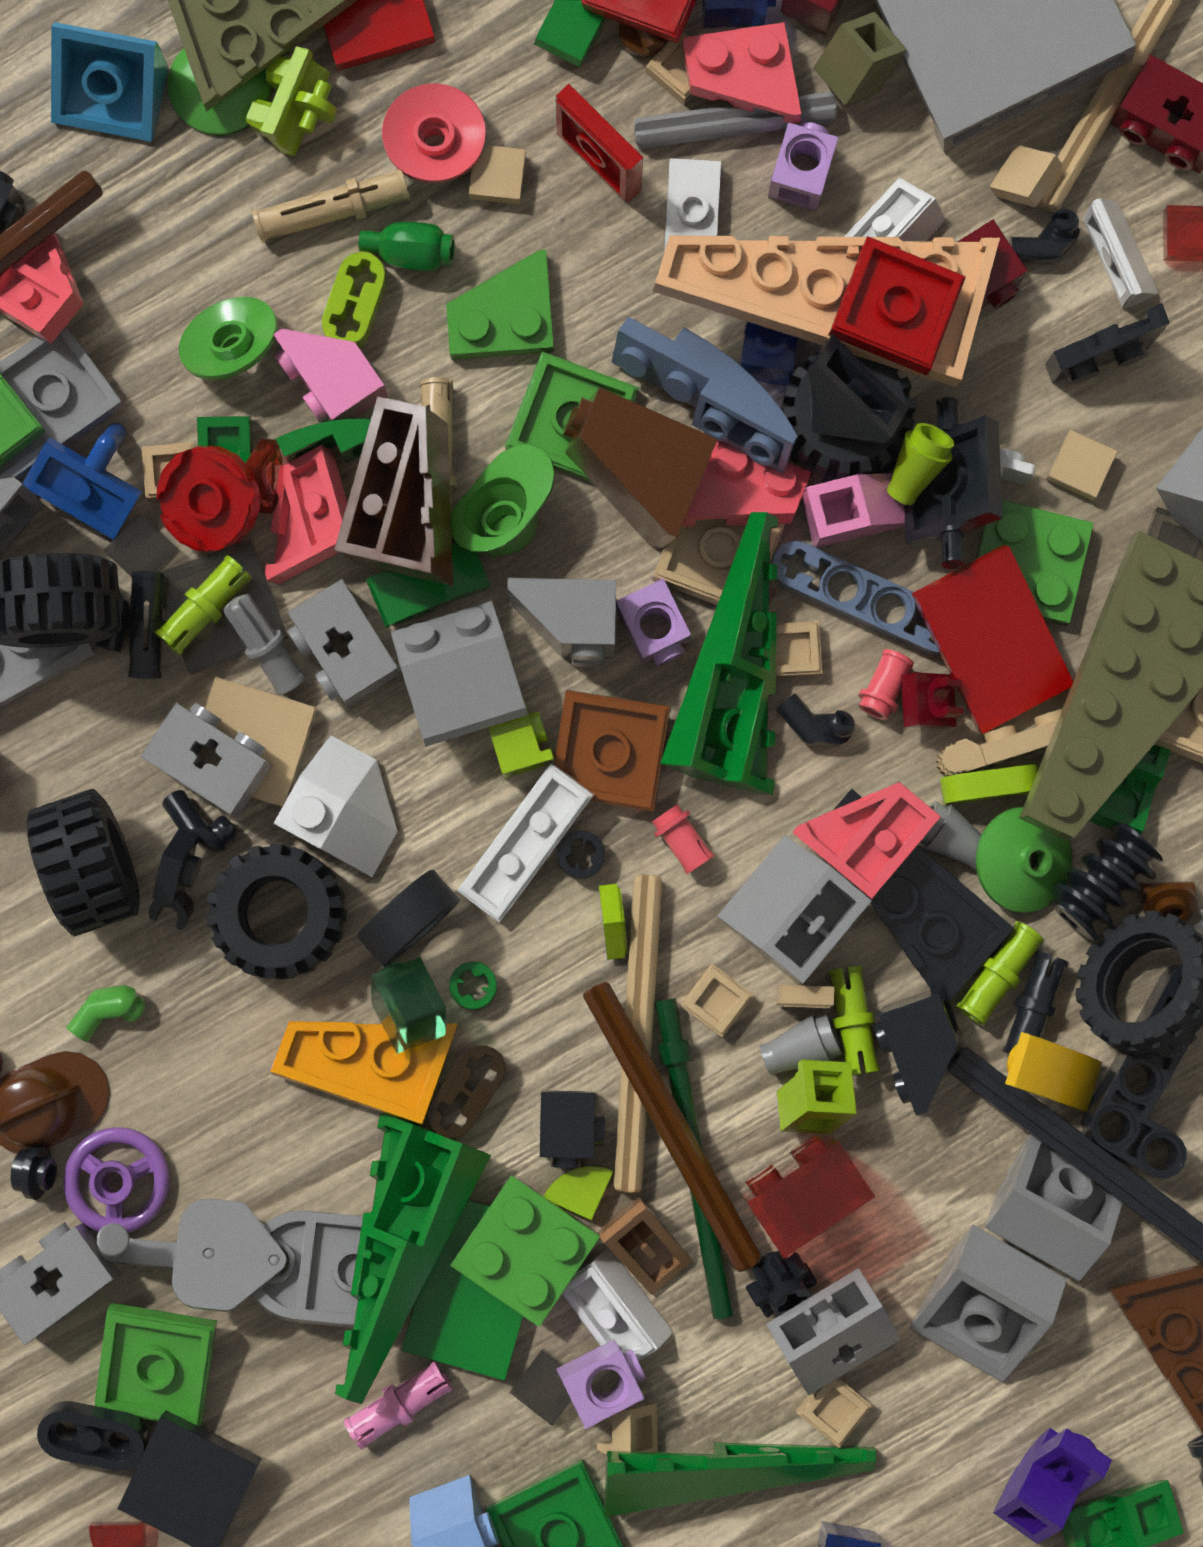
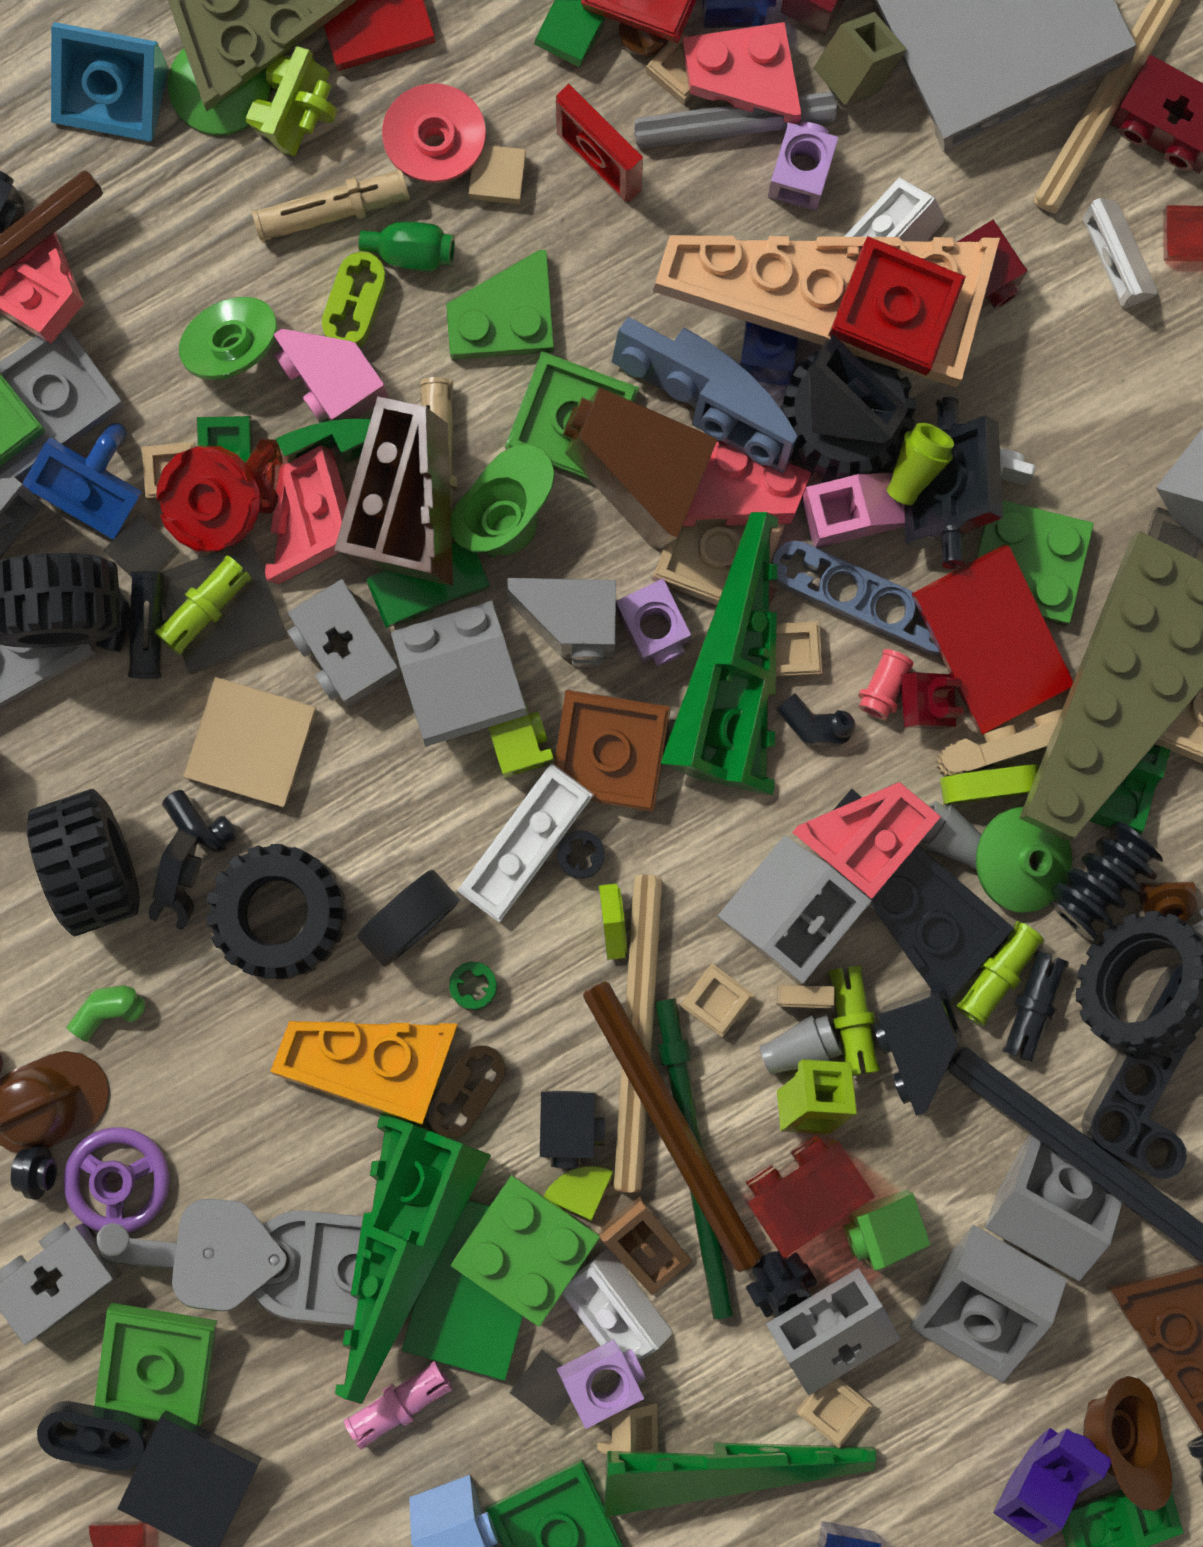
light grey brick [140,703,272,818] -> none
light grey axle [224,594,305,694] -> none
white slope [274,735,398,878] -> none
clear green brick [371,957,446,1054] -> none
coral pin [652,804,714,875] -> none
white plate [664,158,721,251] -> none
tan tile [989,145,1063,208] -> none
yellow slope [1005,1032,1102,1112] -> none
black arm [1009,209,1080,264] -> none
black wing [1045,304,1170,385] -> none
tan tile [1046,430,1117,501] -> none
none -> bright green slope [842,1190,930,1271]
none -> reddish brown piece [1083,1376,1173,1511]

